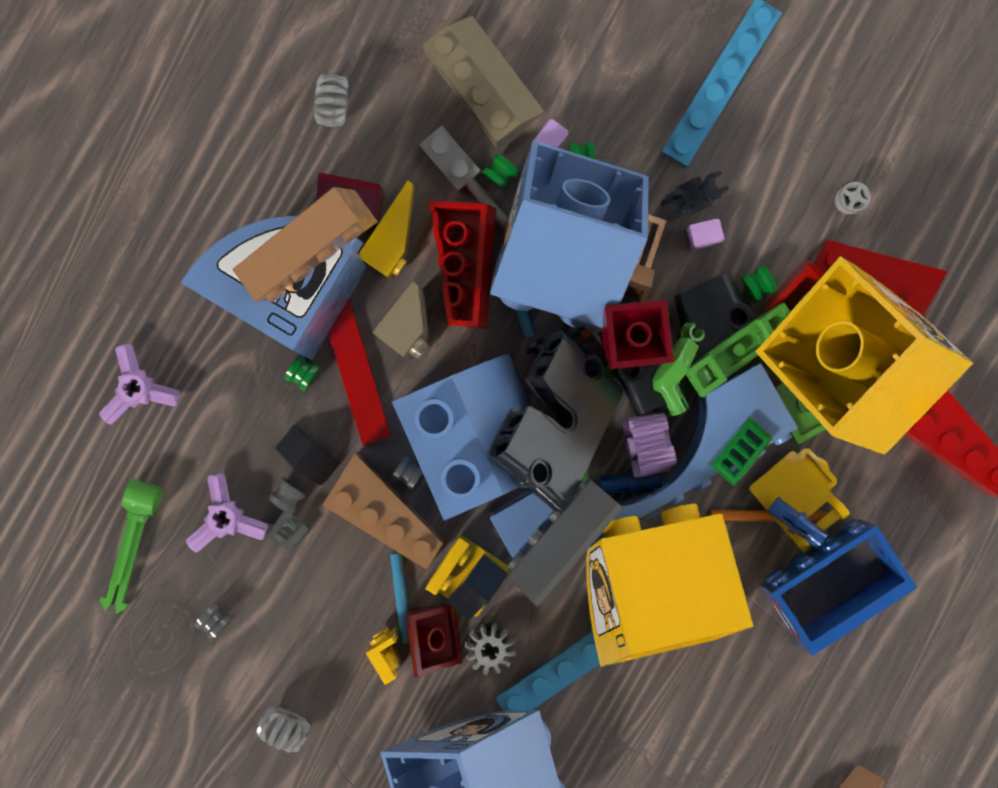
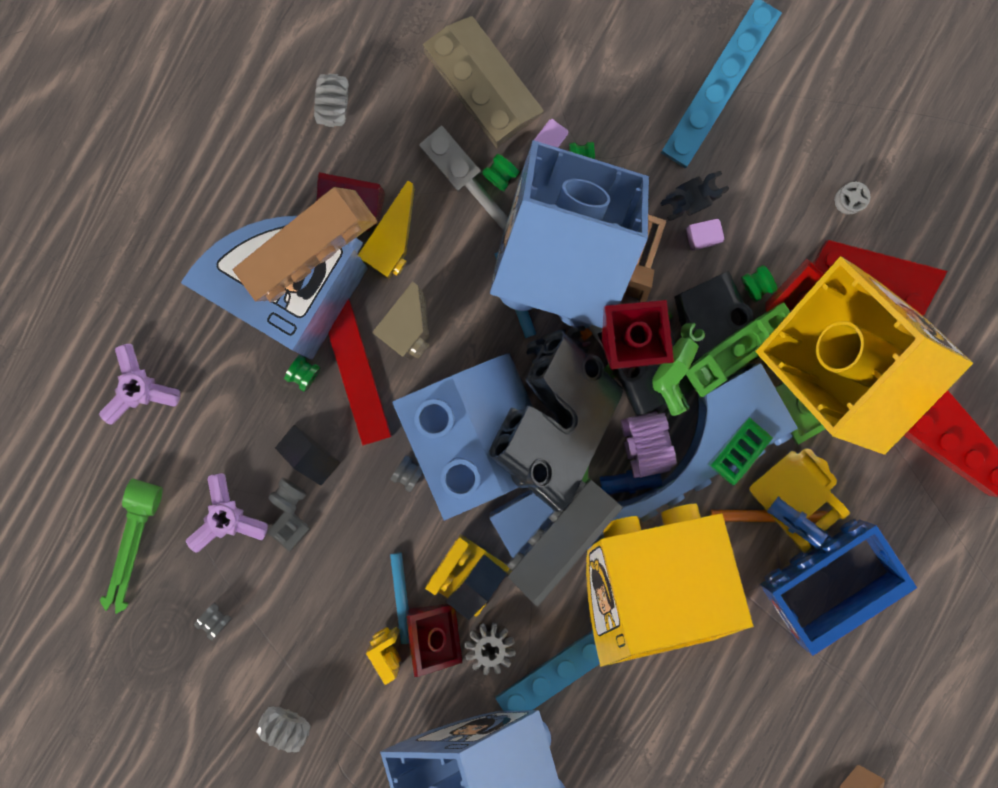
medium nougat wedge [322,452,444,570] -> none
red wedge [428,201,496,329] -> none

